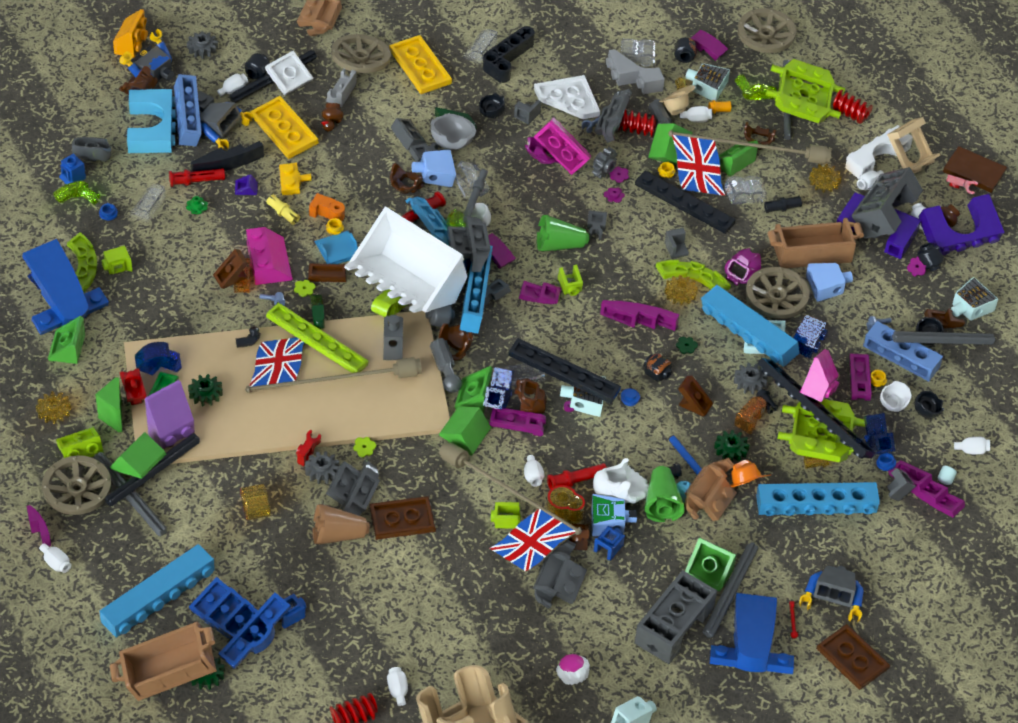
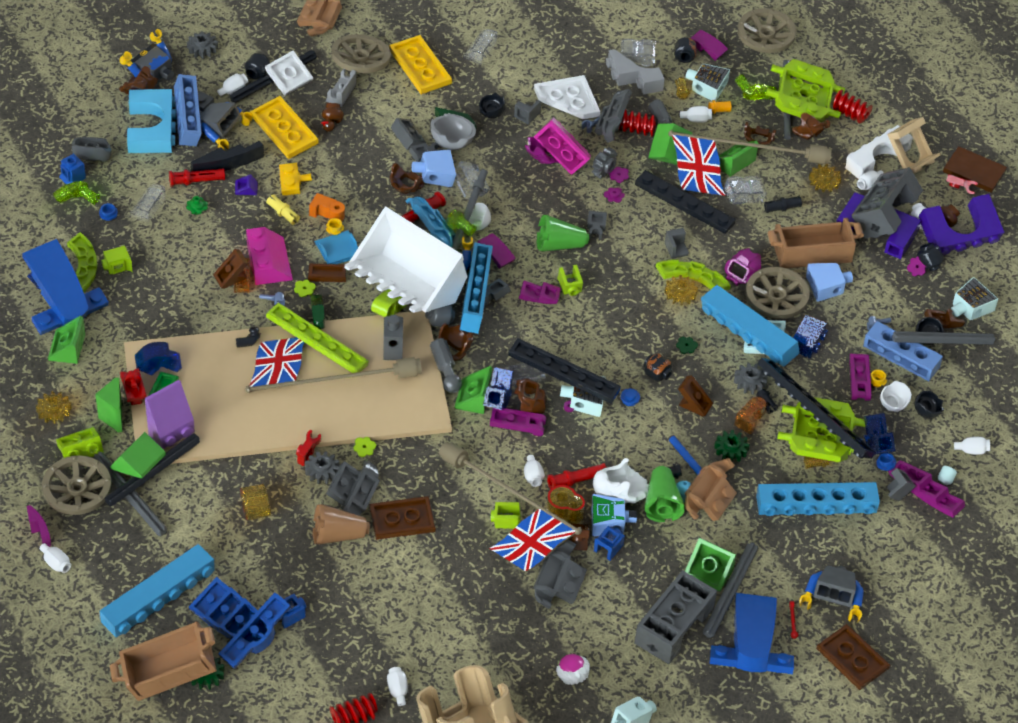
light orange slope [113,9,148,58] -> none
dark green gear [188,374,223,407] -> none
bright green slope [439,407,491,456] -> none
dark grey plate [447,215,490,272] -> none
black beam [483,26,535,83] -> none
magenta slope [600,300,680,331] -> none
yellow plate [658,162,676,178] -> none
tan piece [659,85,695,116] -> none
orange piece [730,460,772,487] -> none
slope [800,349,839,402] -> none
none -> reddish brown helmet [792,113,830,140]

